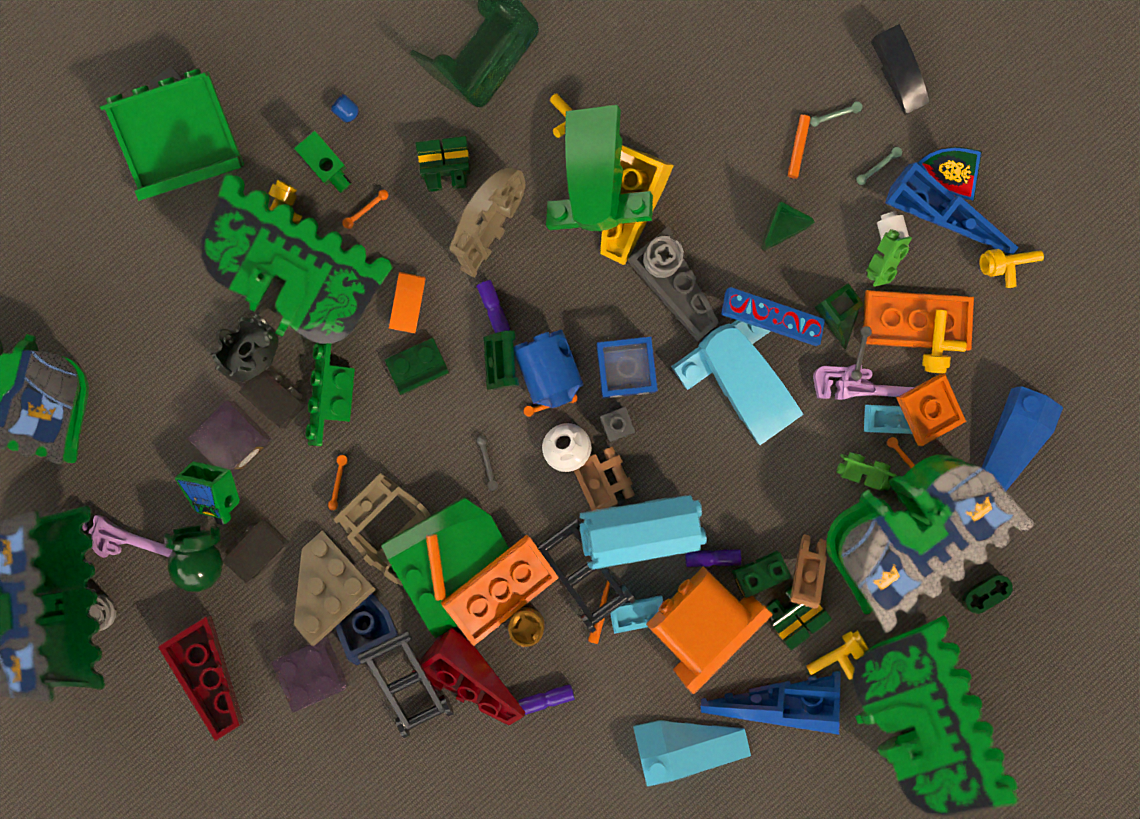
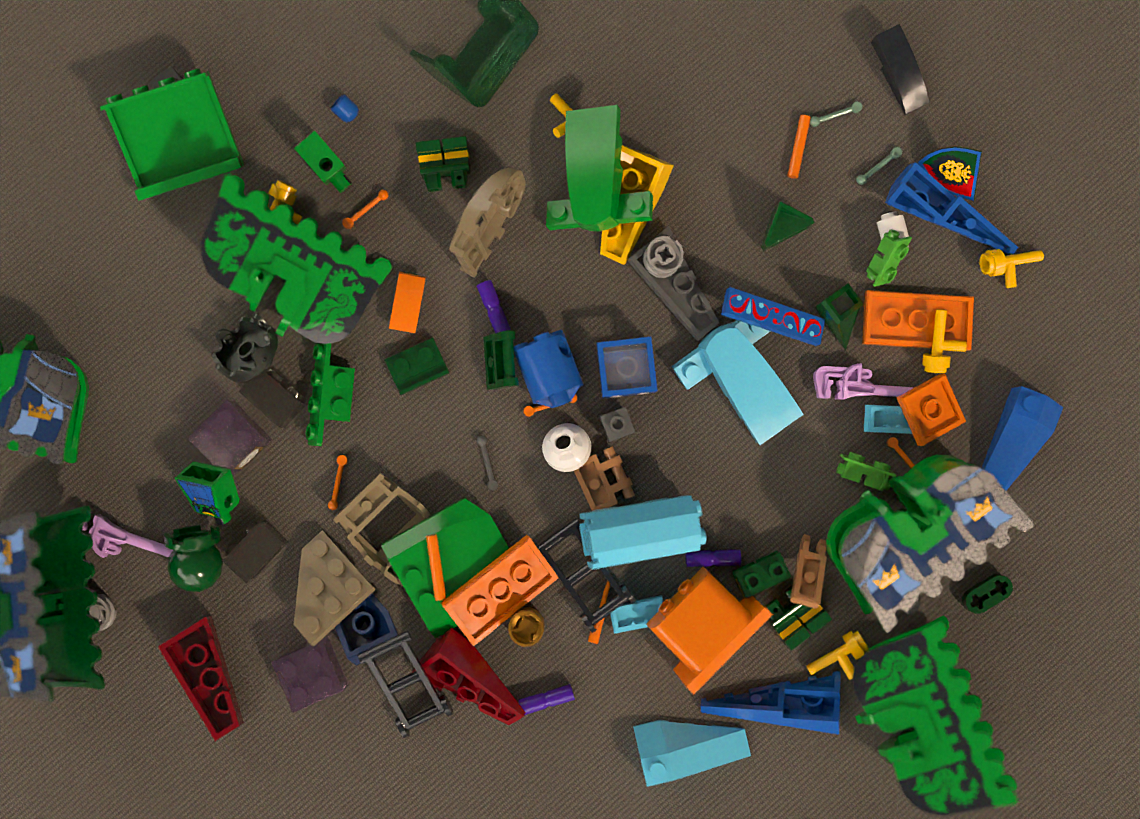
dark grey hinge [851,326,872,380] -> none

